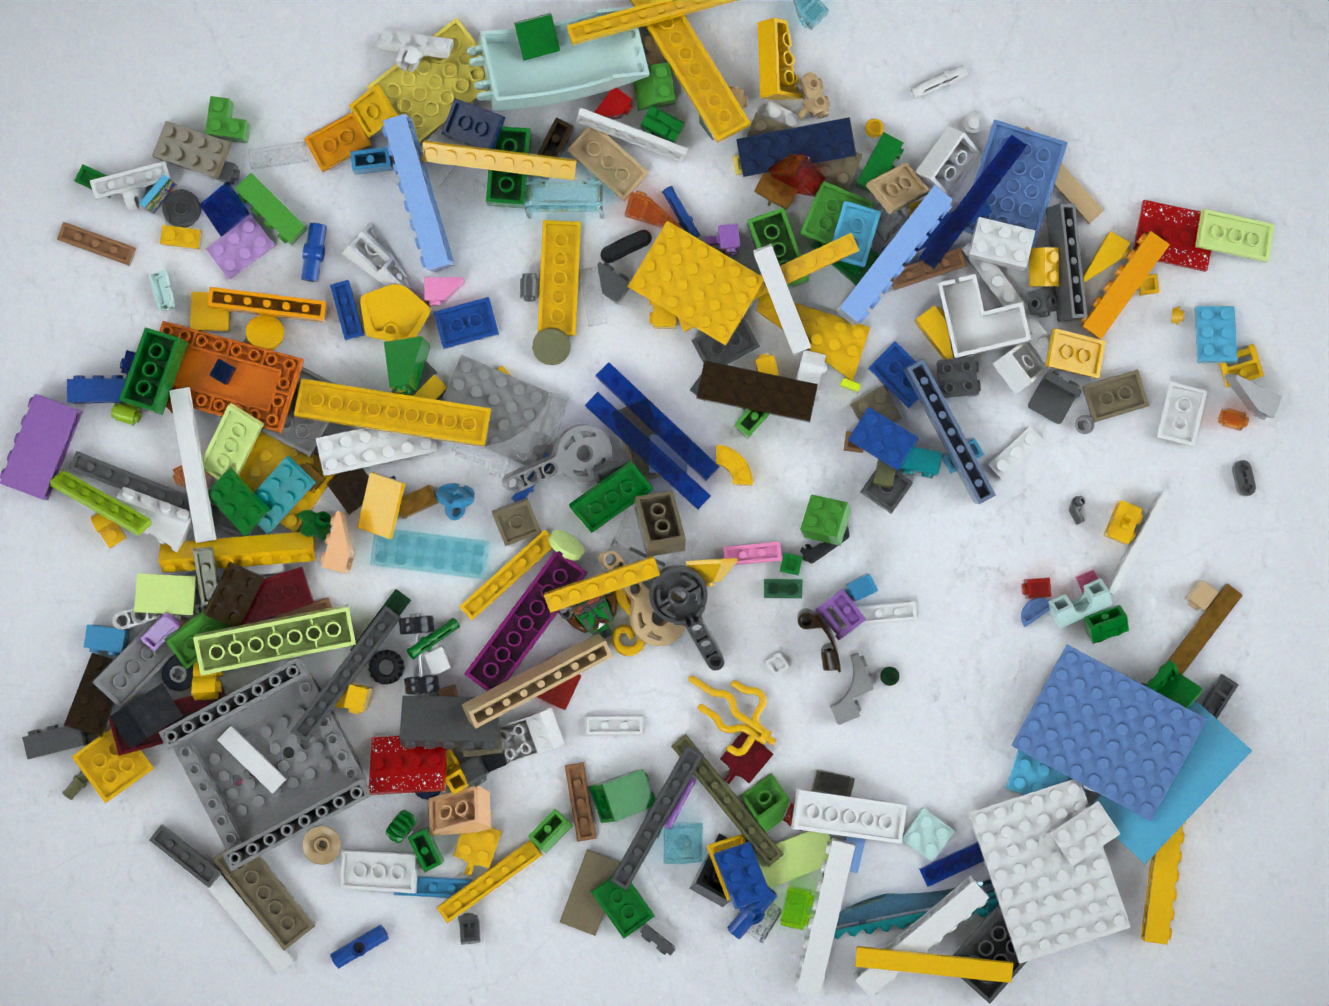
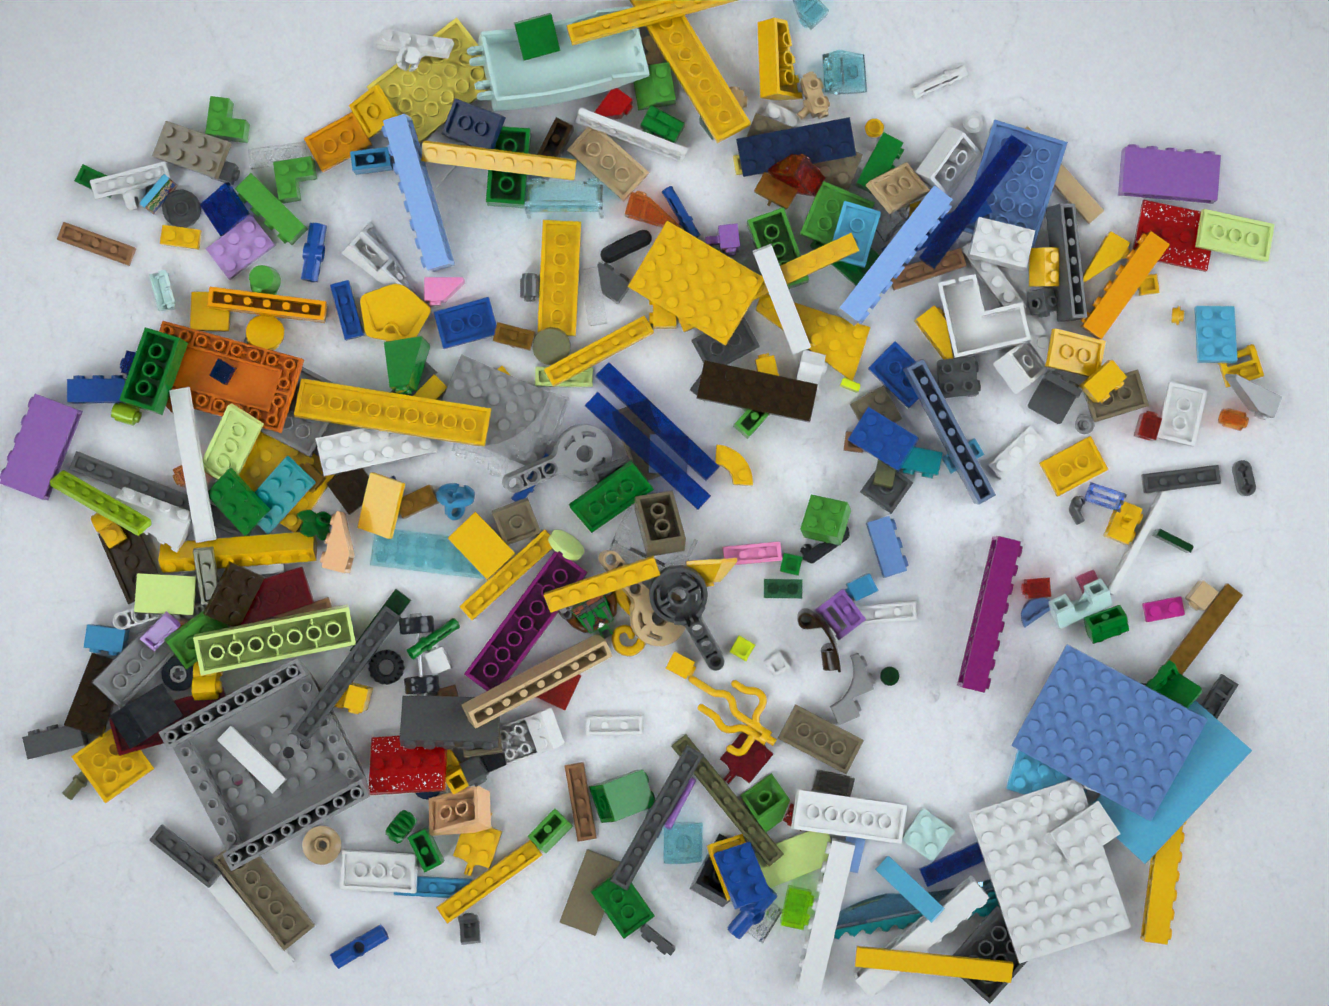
none -> dark brown plate [98,525,159,604]
none -> bright green hat [249,265,281,295]
none -> bright green brick [273,156,317,204]
none -> yellow tile [448,512,515,580]
none -> pearl gold panel [493,322,536,351]
none -> yellowish green tile [535,367,593,387]
none -> yellow plate [544,315,654,387]
none -> yellow brick [666,651,696,679]
none -> neon yellow tile [729,636,755,661]
none -> dark tan plate [778,704,864,774]
none -> clear light blue slope [822,50,867,95]
none -> medium blue brick [866,516,909,578]
none -> medium azure tile [875,856,945,923]
none -> magenta brick [957,536,1023,693]
none -> yellow tile [1039,436,1109,496]
none -> yellow brick [1079,360,1127,403]
none -> clear blue tile [1084,482,1127,512]
none -> medium lavender brick [1118,144,1221,204]
none -> clear red brick [1134,411,1162,441]
none -> dark grey tile [1141,465,1221,493]
none -> dark pink plate [1142,596,1185,622]
none -> dark green tile [1152,529,1194,553]

